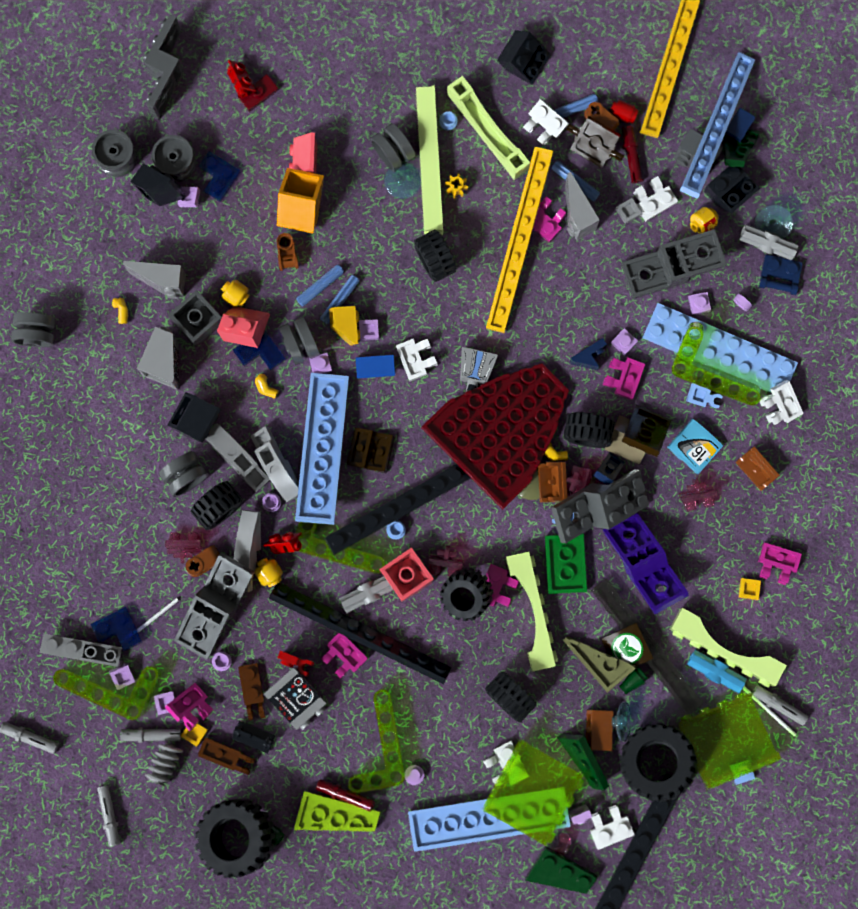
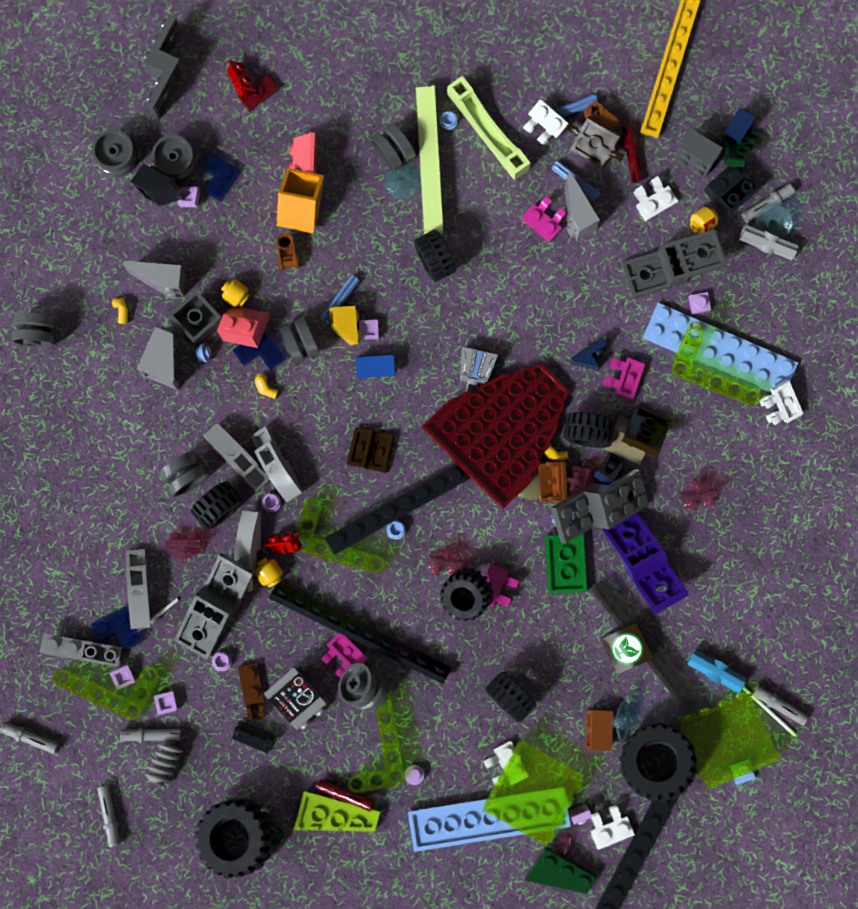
dark pink plate [165,683,213,731] -> none
black slope [167,392,221,443] -> none
yellow tile [181,723,208,747] -> none
dark orange piece [186,545,220,577] -> none
reddish brown hinge [197,737,256,775] -> none
red plate [277,651,314,677] -> none
light blue plate [295,373,349,525] -> none
medium blue axle [296,264,344,306] -> none
lavender plate [309,353,332,374] -> none
light grey piece [339,576,394,613] -> none
coral slope [379,547,434,601] -> none
white plate [396,339,438,381] -> none
yellow gear [445,174,468,198] -> none
yellow plate [486,147,554,334] -> none
black slope [497,30,551,85] -> none
yellowish green arch [506,552,558,672] -> none
dark green wing [557,733,610,791] -> none
olive wing [563,636,637,693] -> none
red brick [610,99,639,123] -> none
lavender plate [611,328,638,356] -> none
light grey plate [616,198,642,225] -> none
dark green cone [619,667,649,695] -> none
slope [668,419,723,474] -> none
yellowish green arch [670,608,787,688] -> none
light blue plate [680,52,755,199] -> none
light blue plate [686,383,723,408] -> none
lavender tile [734,294,752,311] -> none
dark orange hinge [735,447,780,491] -> none
yellow tile [738,578,761,600] -> none
dark blue plate [758,255,802,295] -> none
dark pink plate [758,542,802,585] -> none
none -> light grey slope [125,549,151,629]
none -> light blue plate [196,343,212,362]
none -> dark grey wheel [338,663,389,712]
none -> light grey pin [741,184,795,223]

